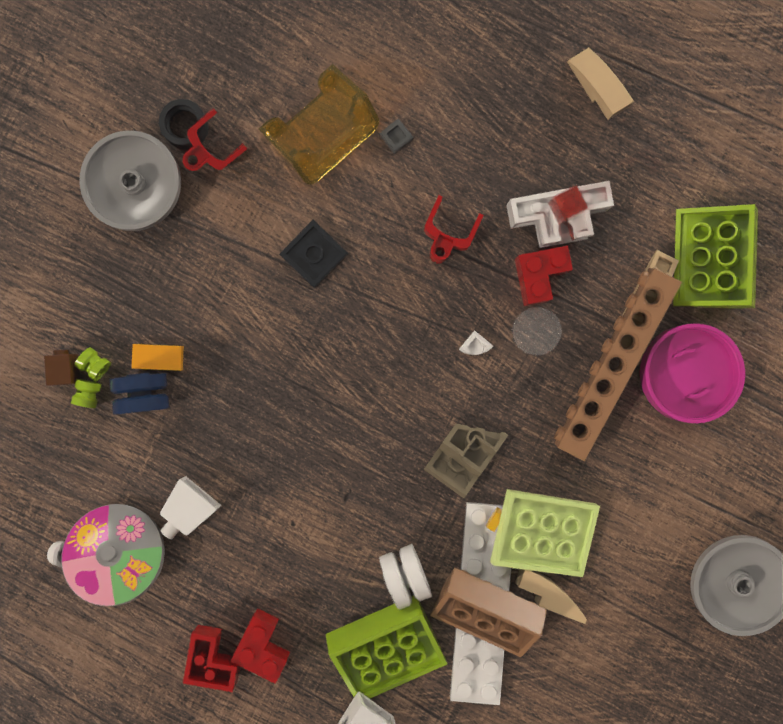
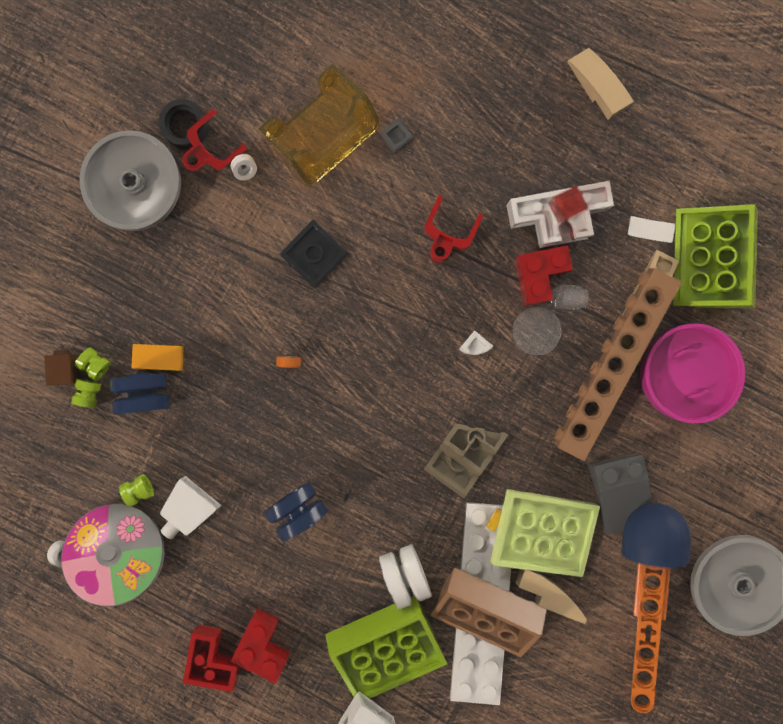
none -> lime wheel [119,474,154,507]
none -> white tile [231,154,257,180]
none -> dark blue wheel [263,482,328,542]
none -> orange tile [276,356,301,368]
none -> clear brick [551,284,589,310]
none -> dark grey slope [588,452,651,535]
none -> piece [621,503,691,713]
none -> white sticker [628,216,675,243]

